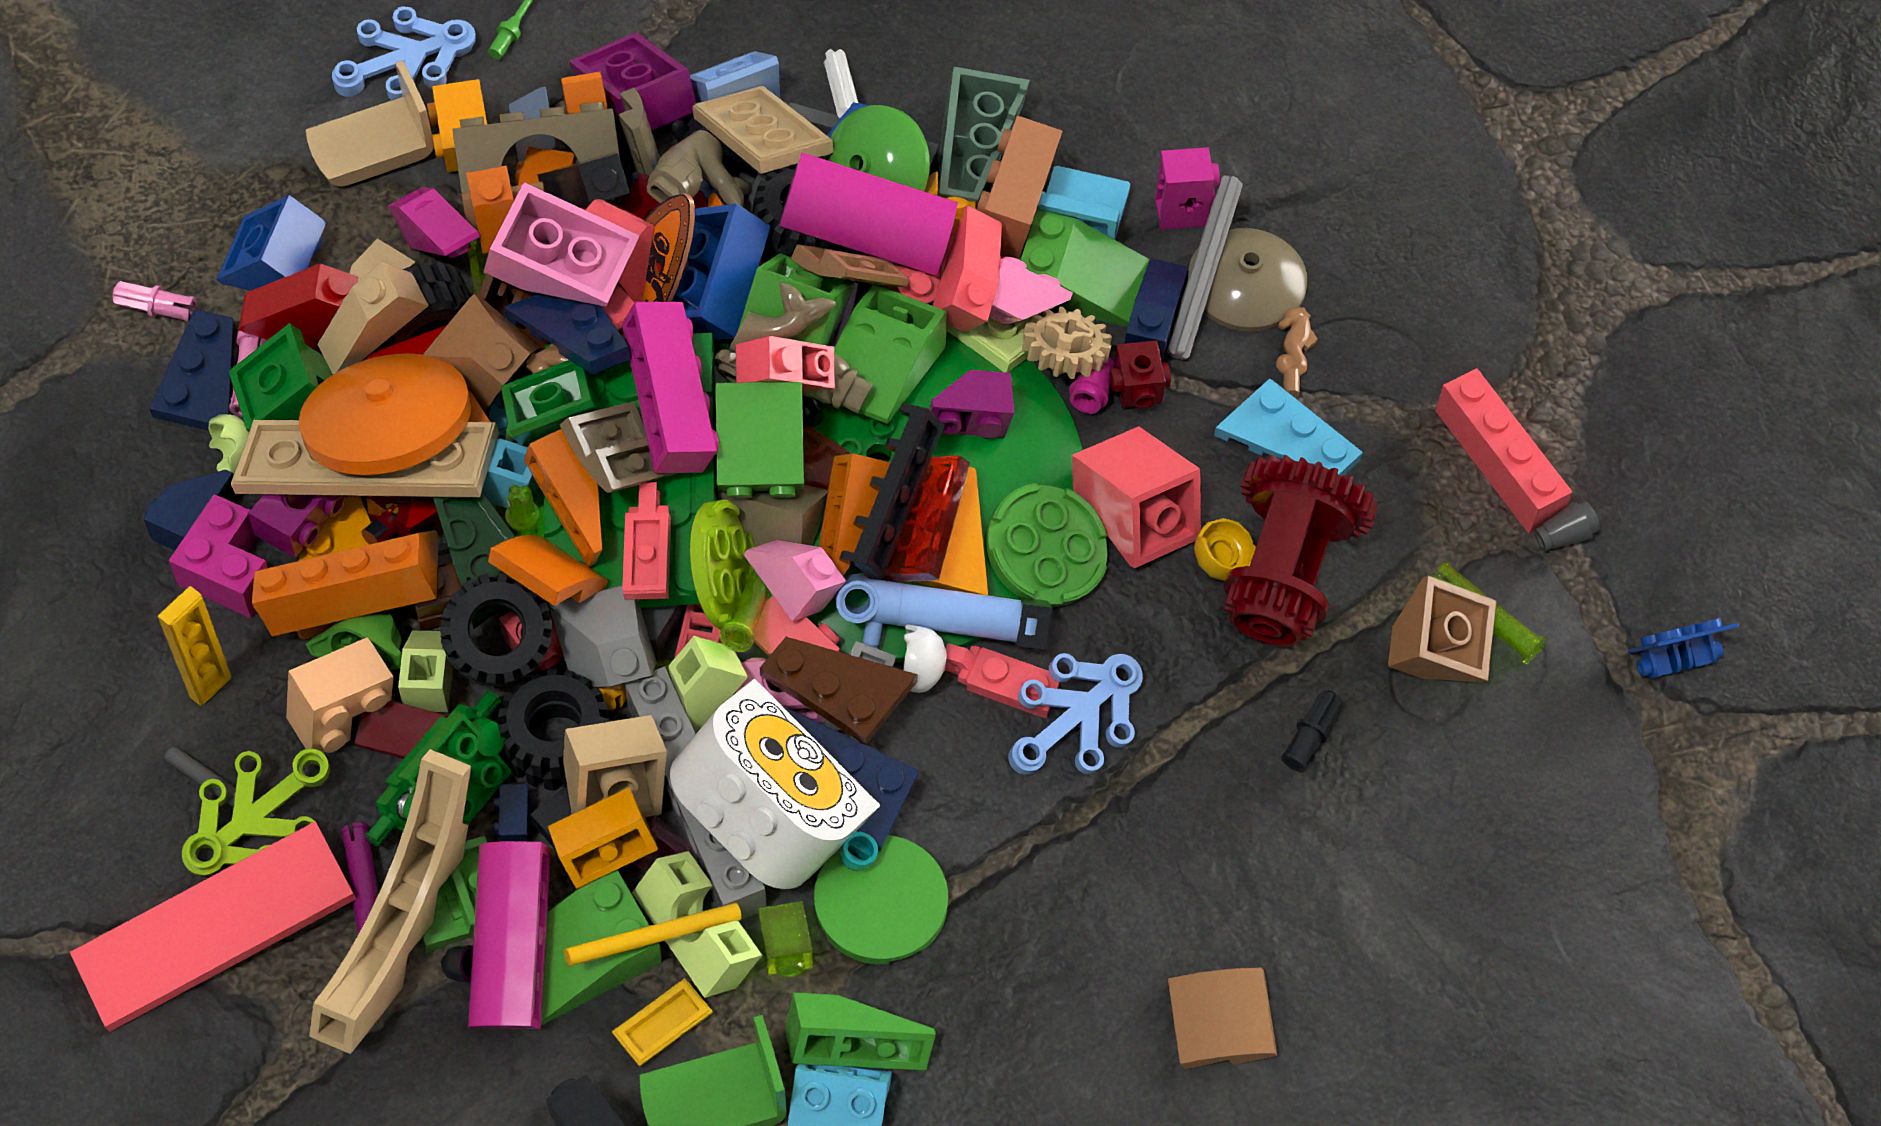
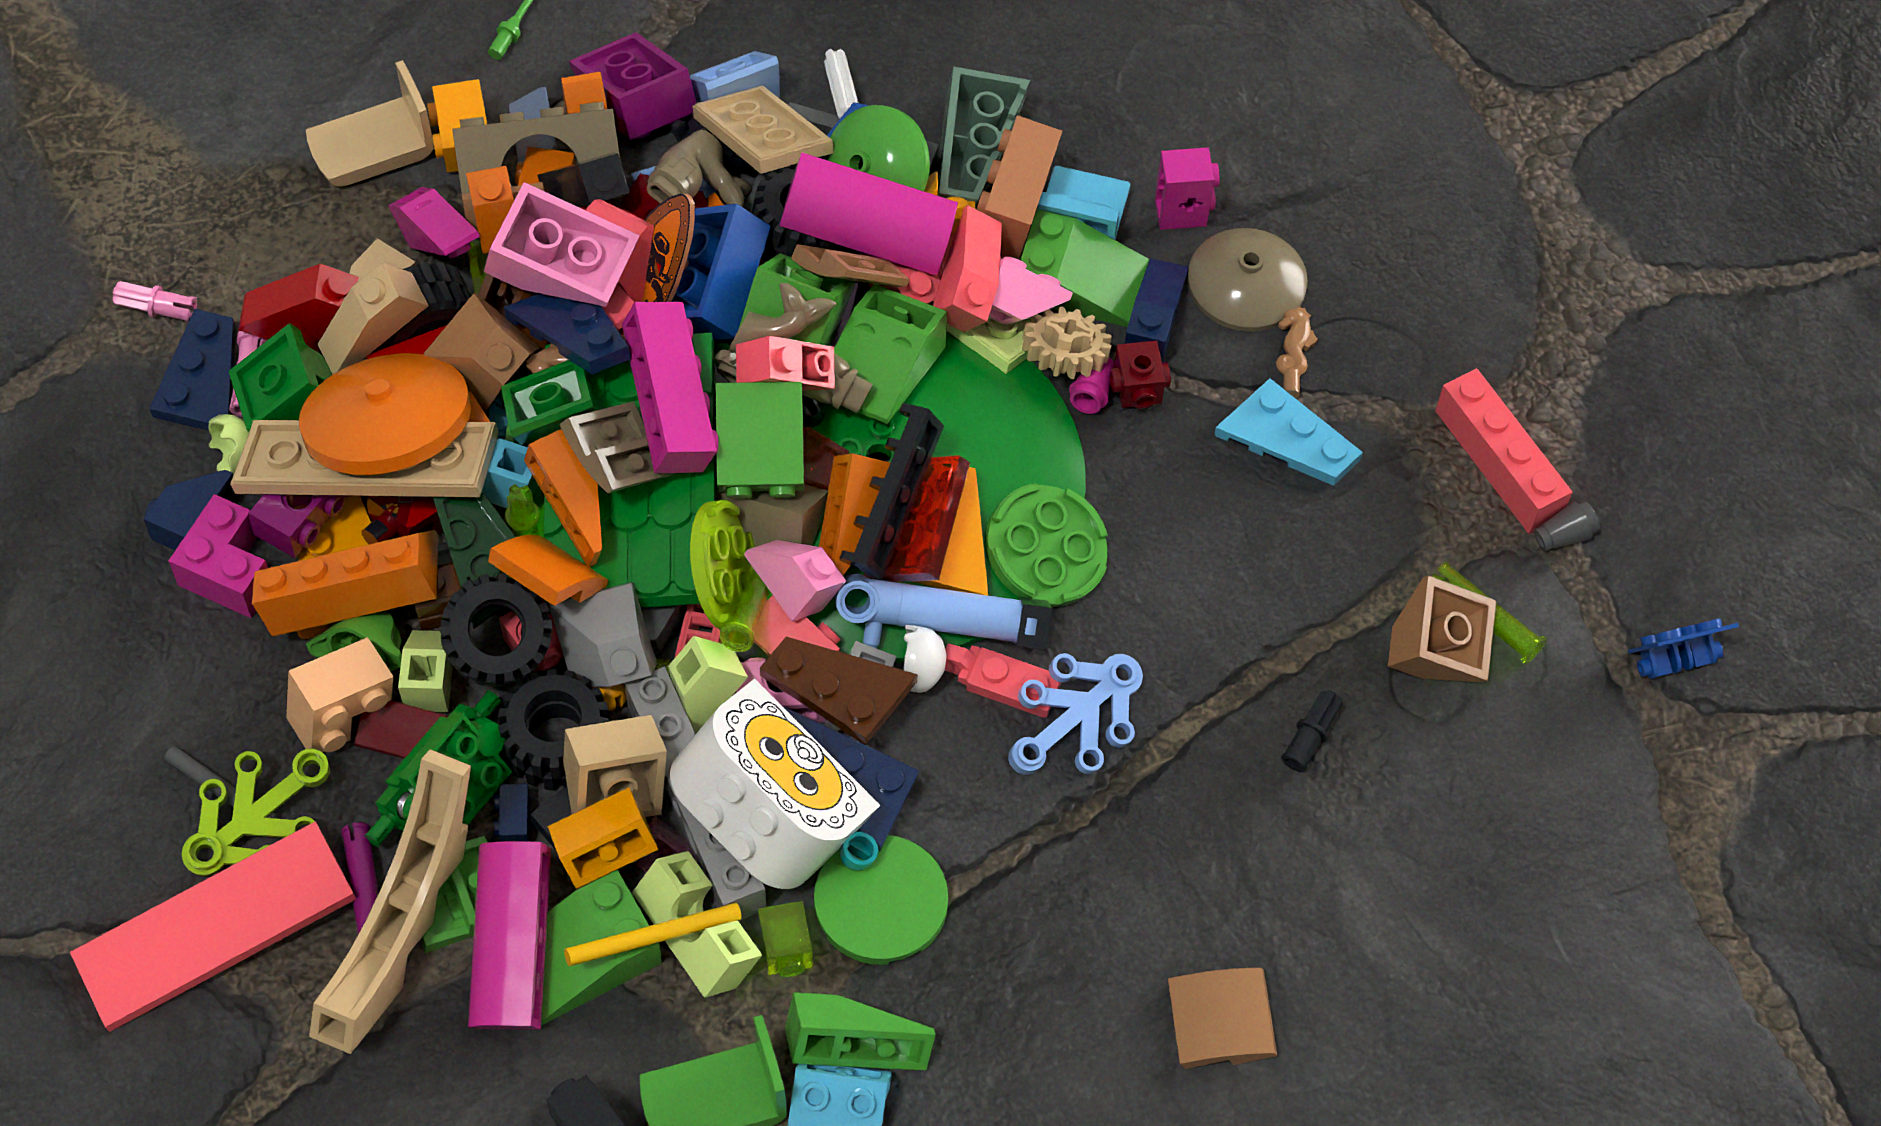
yellow tile [158,586,232,706] -> none
blue slope [216,195,326,291] -> none
light blue plant [332,6,476,100] -> none
black hinge [440,945,473,982] -> none
yellow tile [612,978,713,1067] -> none
dark tan slope [618,88,660,176] -> none
coral hinge [622,482,671,600] -> none
magenta slope [929,370,1014,438] -> none
coral slope [1072,426,1201,568] -> none
light grey axle [1166,176,1243,360] -> none
yellow hair [1194,518,1256,581] -> none
dark red piece [1223,455,1378,646] -> none

